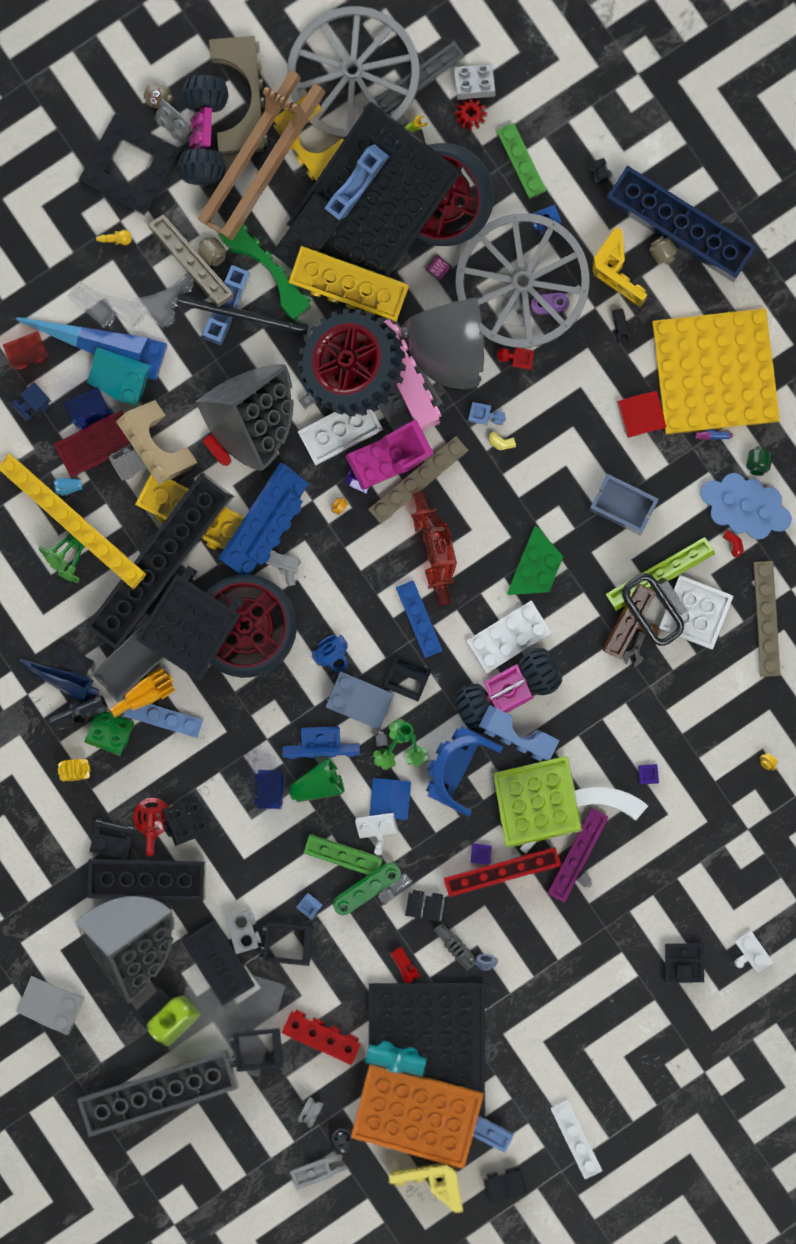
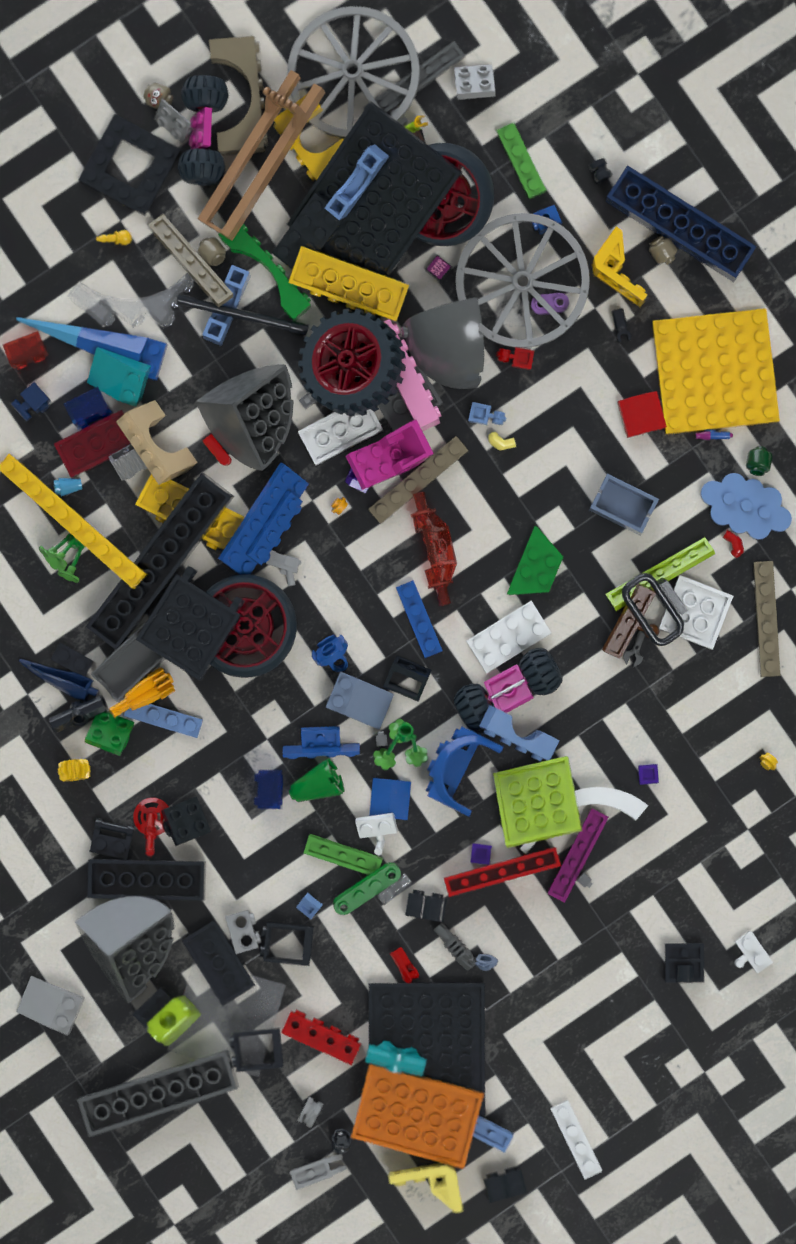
red gear [455,98,487,131] -> none

